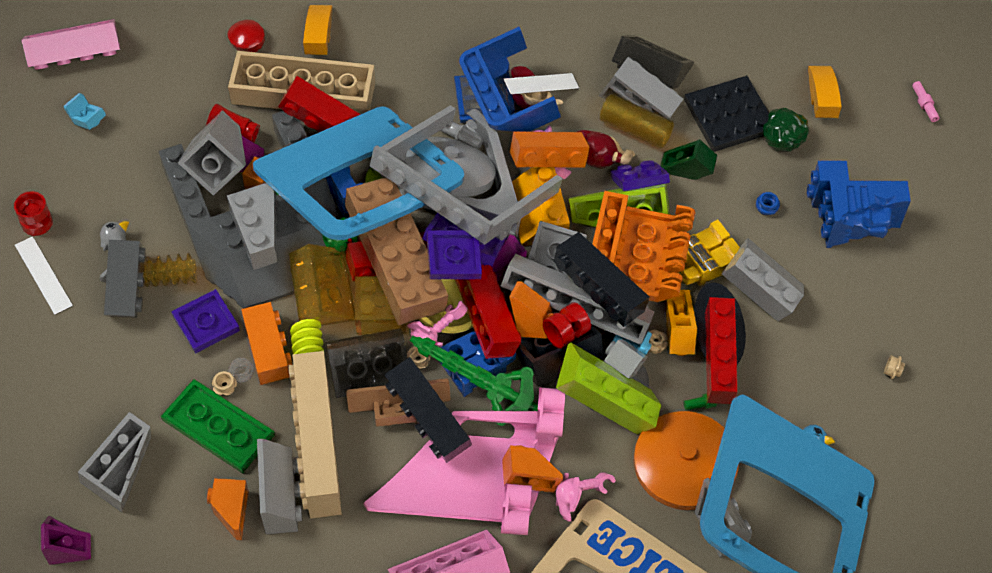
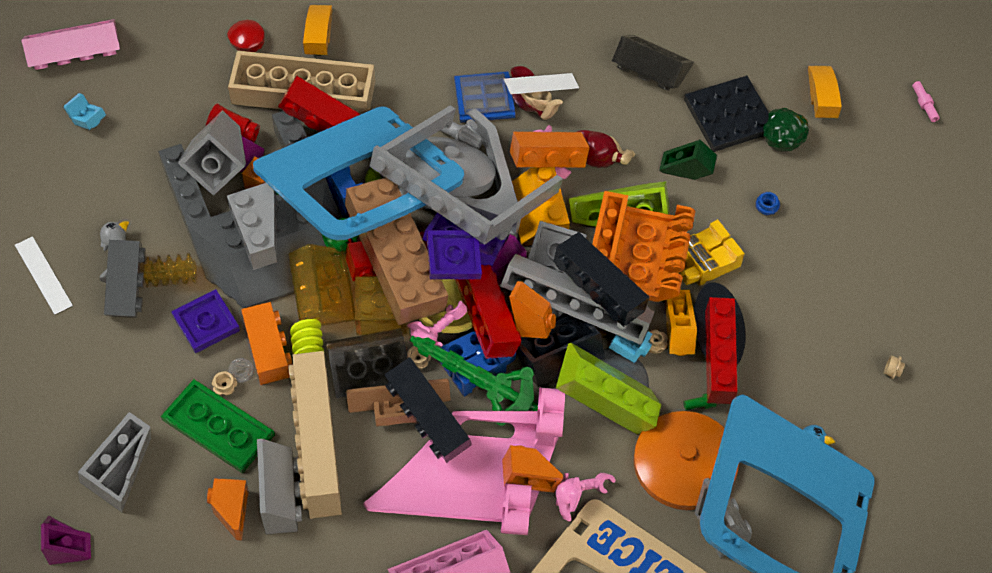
red wheel [14,191,53,236] -> none
blue windscreen [459,27,561,132] -> none
red wheel [542,302,591,348] -> none
light grey wedge [599,57,683,128] -> none
clear yellow piece [599,93,674,149] -> none
light grey brick [604,339,648,379] -> none
dark purple plate [611,160,670,191] -> none
light grey slope [722,238,804,321] -> none
blue brick [807,161,911,248] -> none

